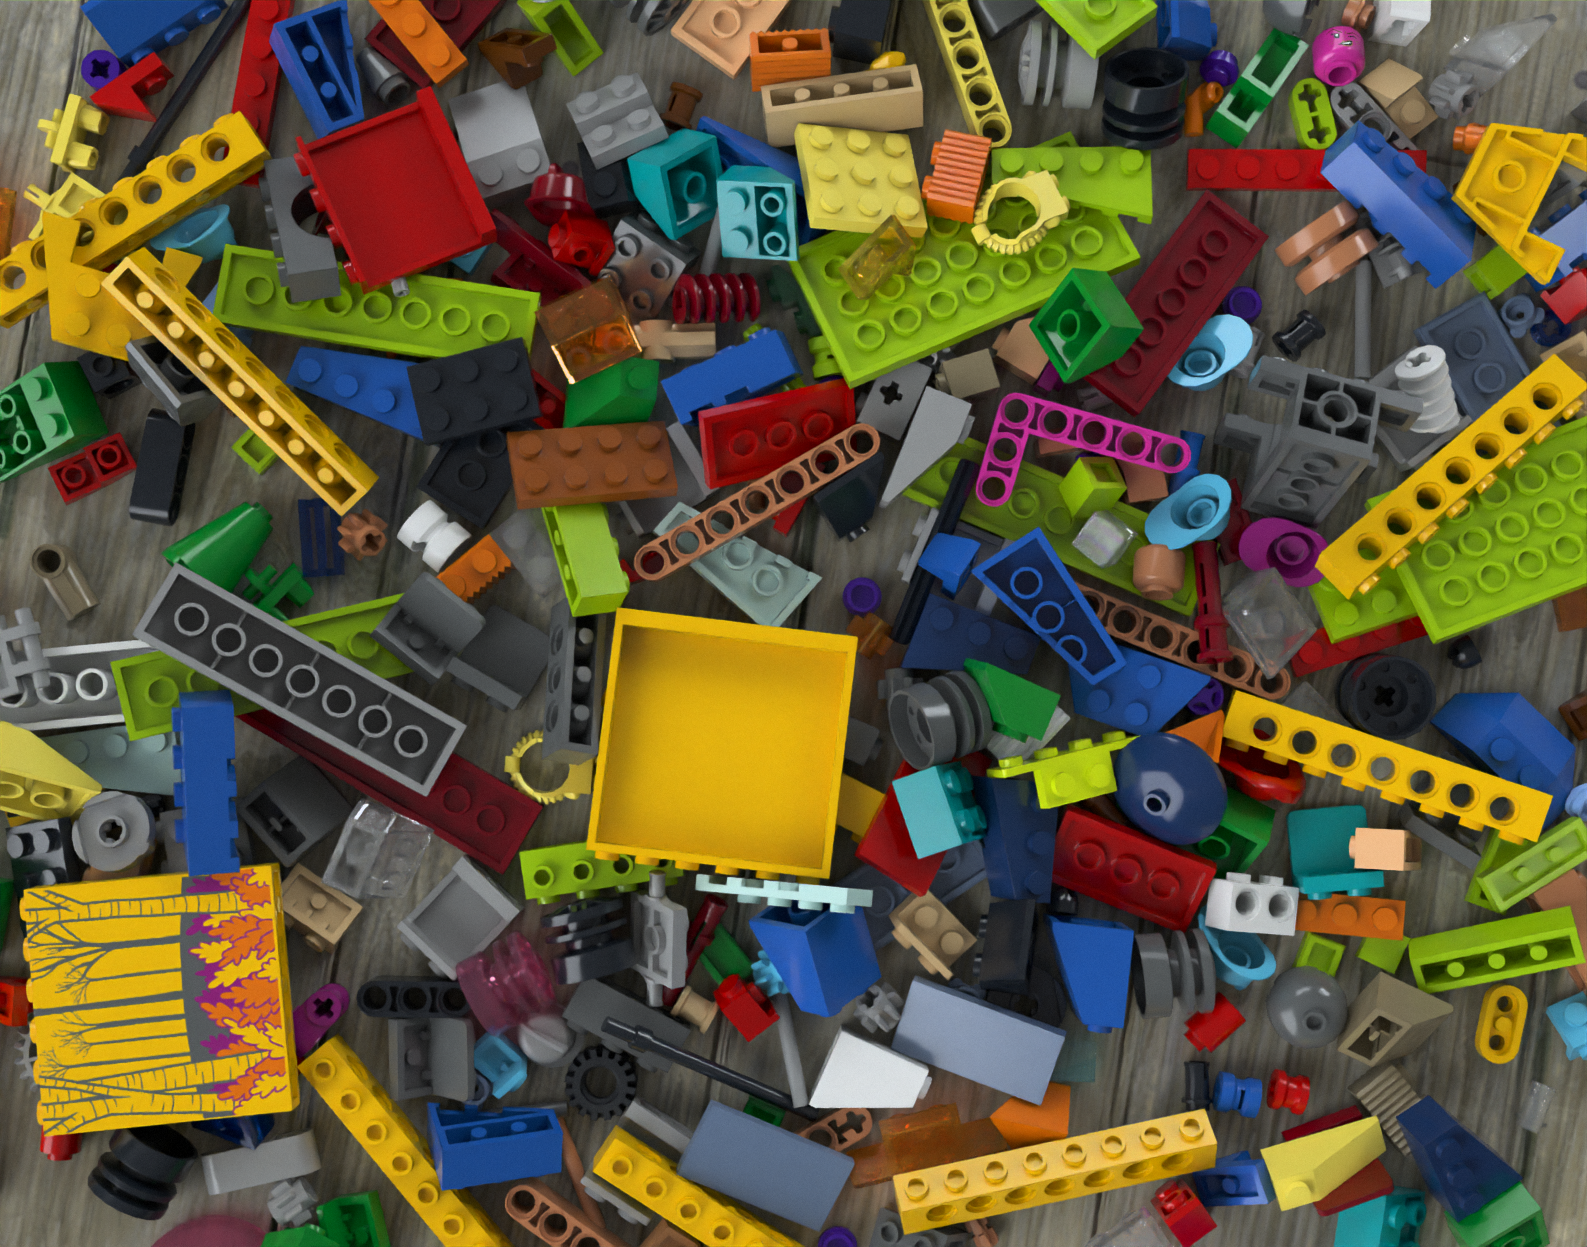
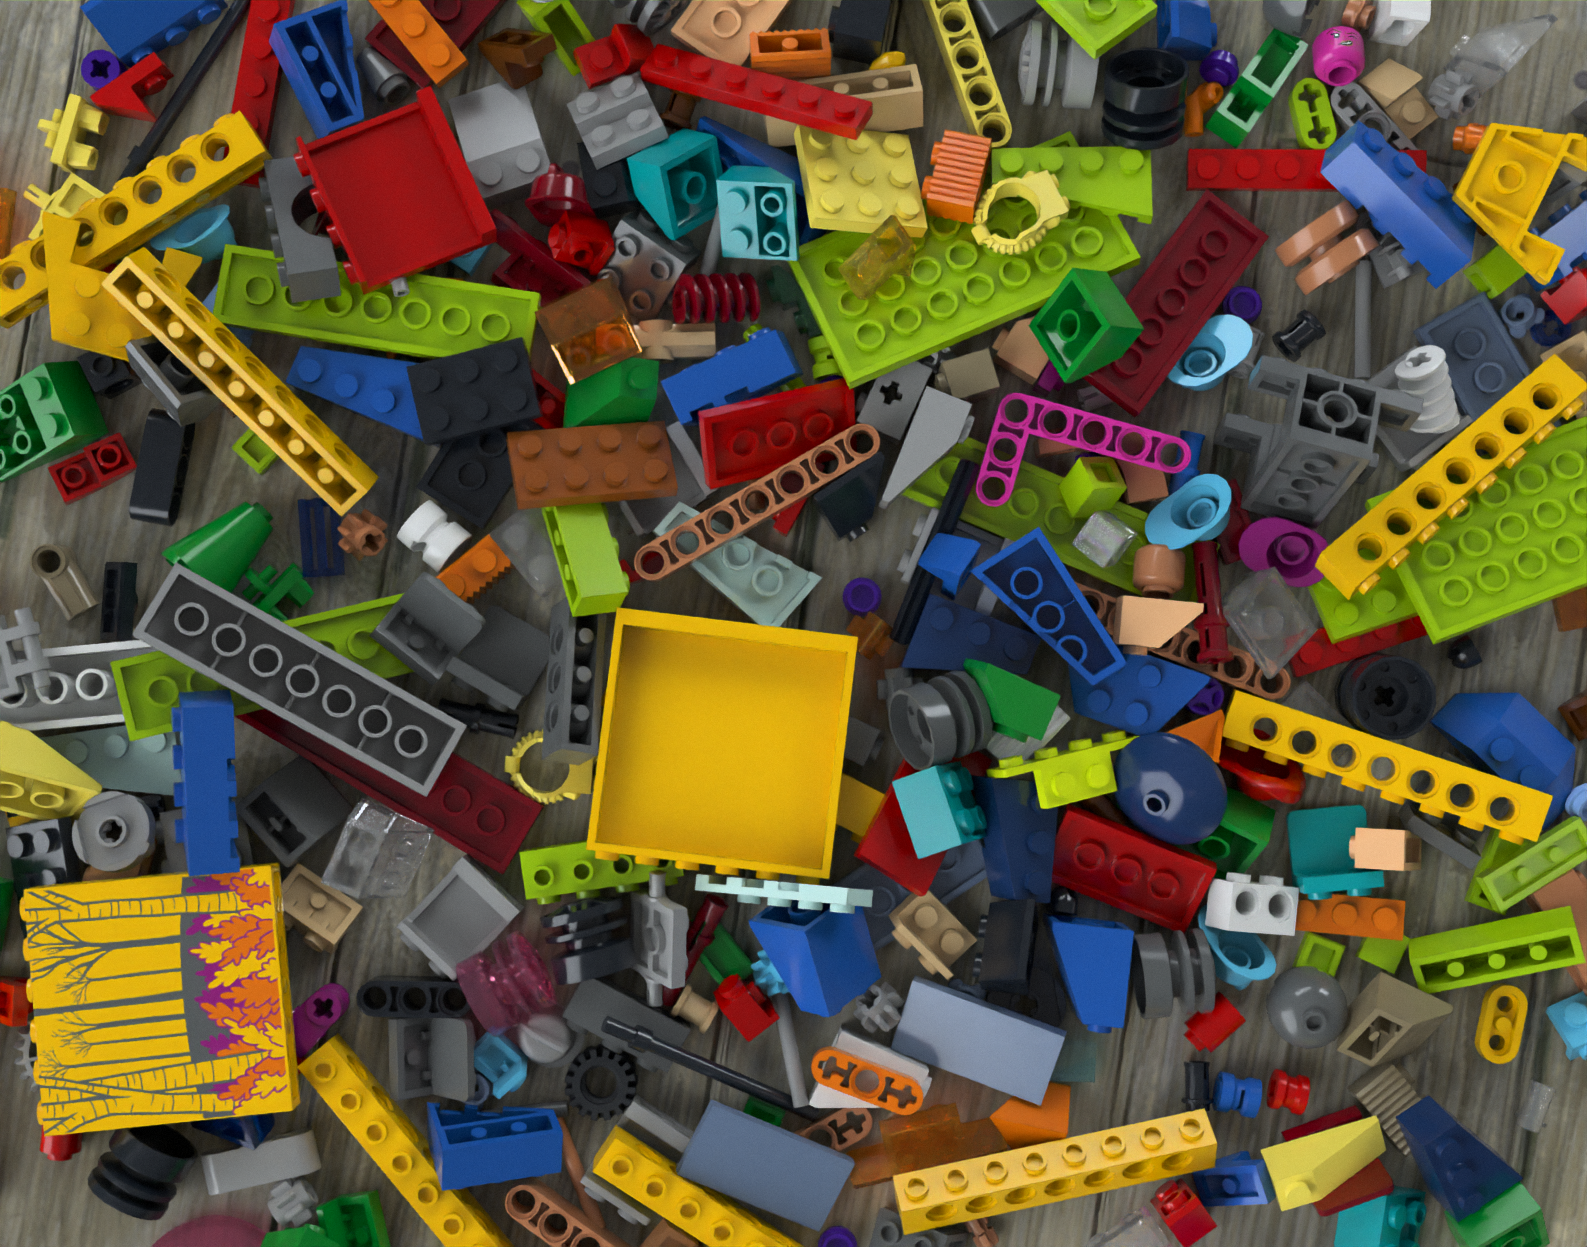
none -> black plate [100,562,138,641]
none -> black pin [438,698,519,739]
none -> red slope [573,23,654,89]
none -> red plate [640,44,873,141]
none -> orange beam [811,1046,923,1115]
none -> light nougat slope [1113,595,1204,656]

